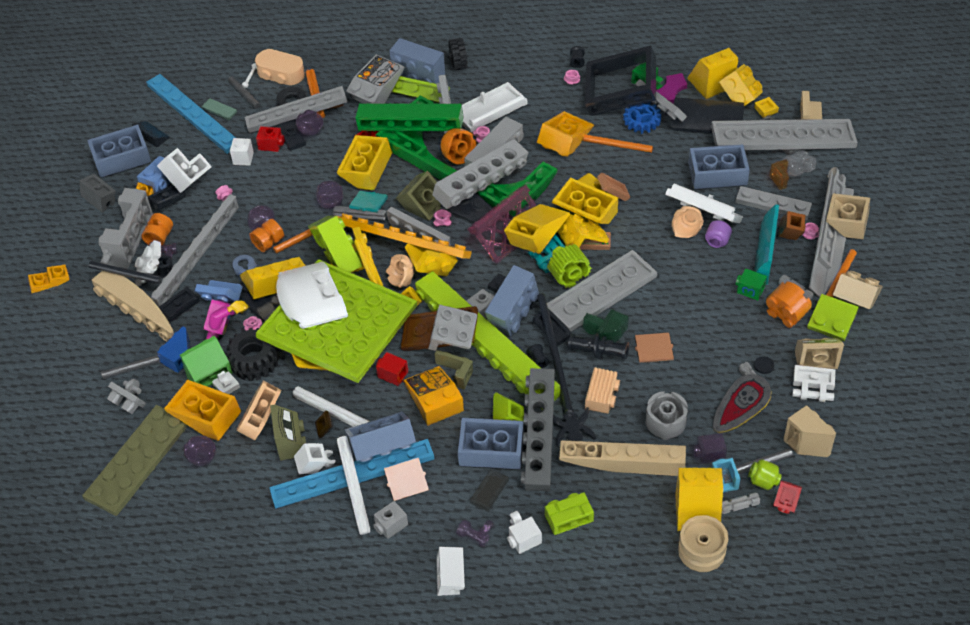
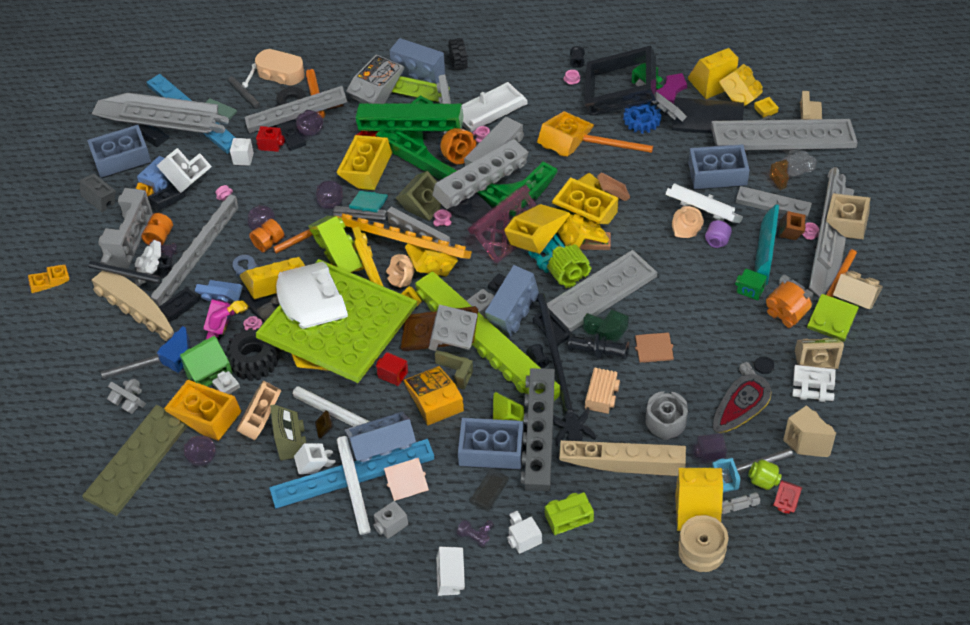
none -> light grey hinge [92,93,229,133]

